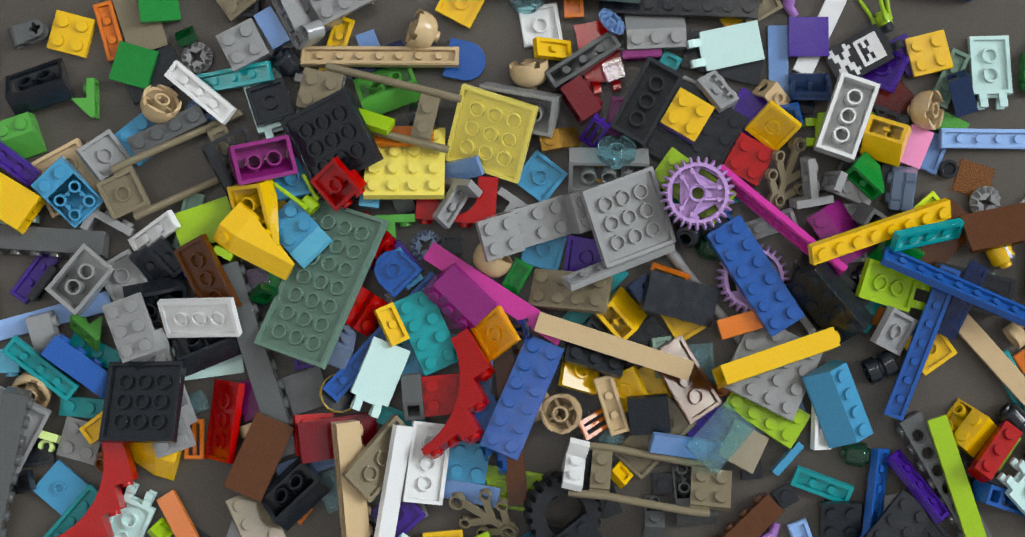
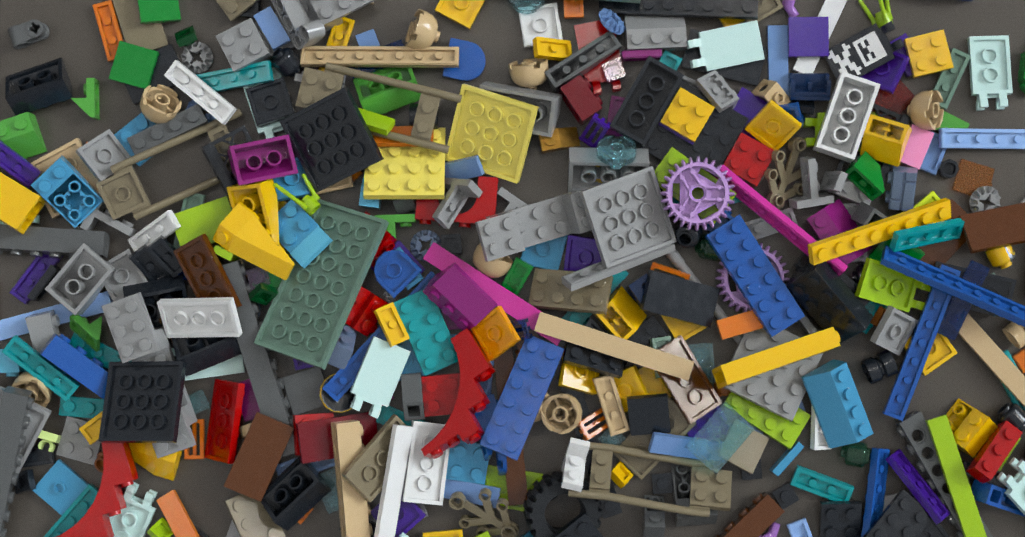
yellow plate [46,10,97,59] -> none
red plate [309,156,367,211] -> none
dark azure plate [517,150,568,201] -> none
dark blue hinge [946,69,978,118] -> none

